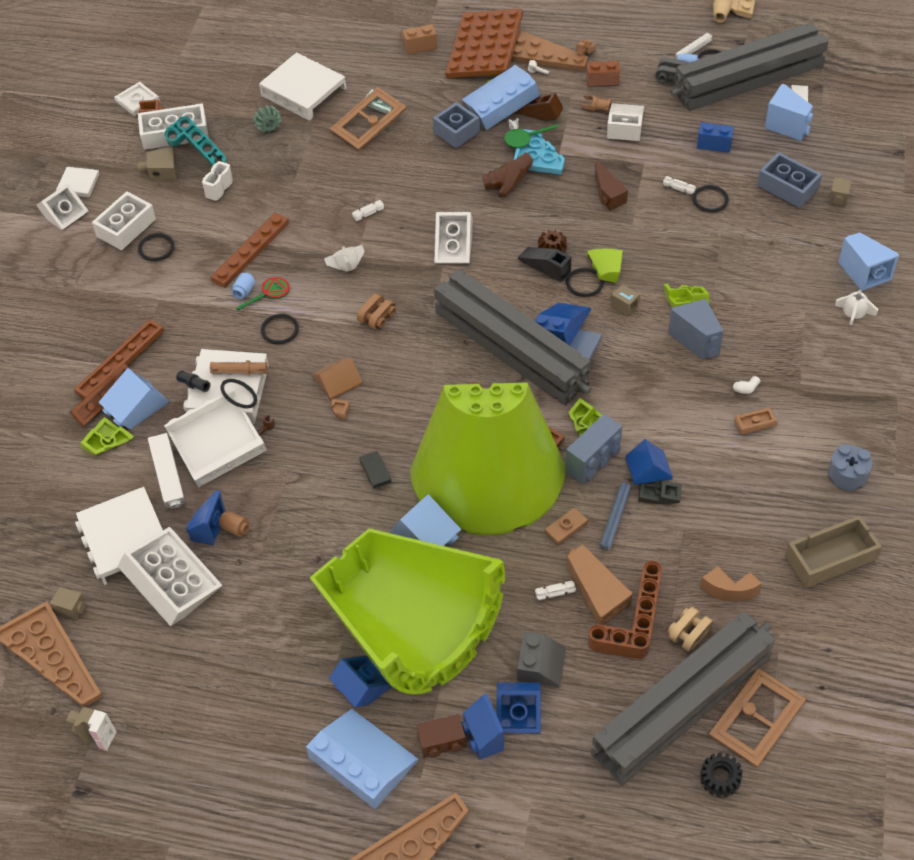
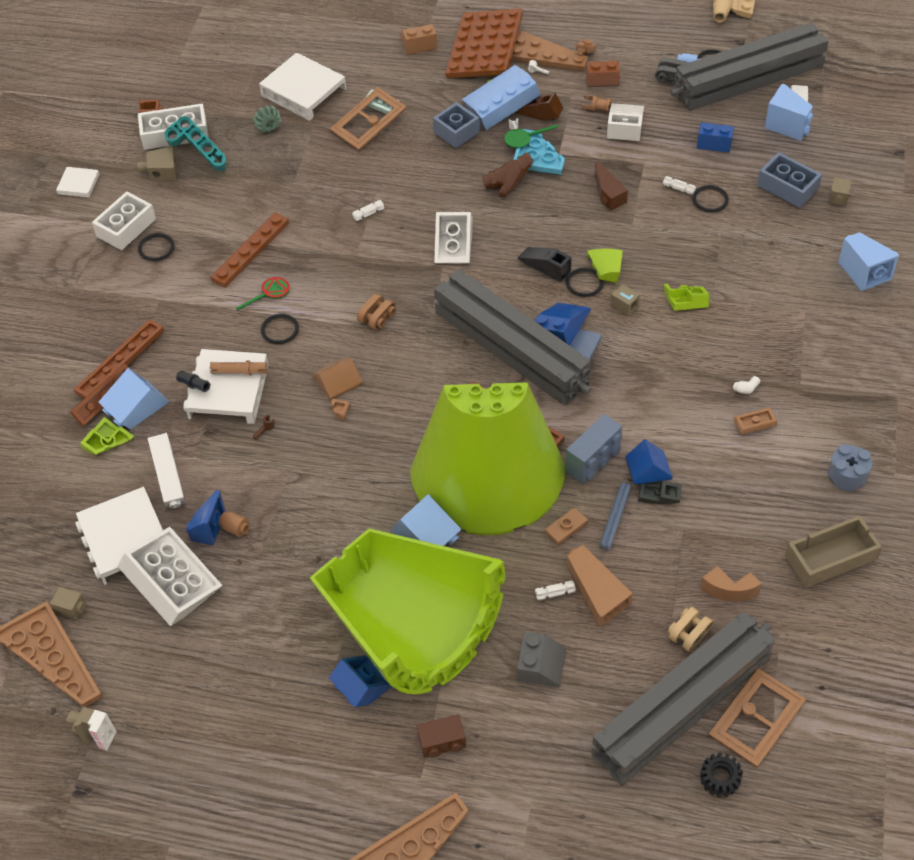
white slope [36,183,88,230] -> none
white tile [114,82,160,116] -> none
white panel [164,389,267,488] -> none
white brick [202,161,233,201] -> none
black tyre [220,379,257,409] -> none
light blue brick [231,273,256,299] -> none
light blue slope [306,709,418,809] -> none
white piece [324,245,365,272] -> none
pearl dark grey slope [359,451,392,489] -> none
blue slope [461,694,504,760] -> none
blue slope [497,682,541,733] -> none
reddish brown gear [538,229,567,253] -> none
lime slope [568,398,602,436] -> none
dark orange beam [588,561,662,659] -> none
sand blue slope [668,299,723,359] -> none
white axle [676,33,712,59] -> none
white piece [835,290,878,325] -> none

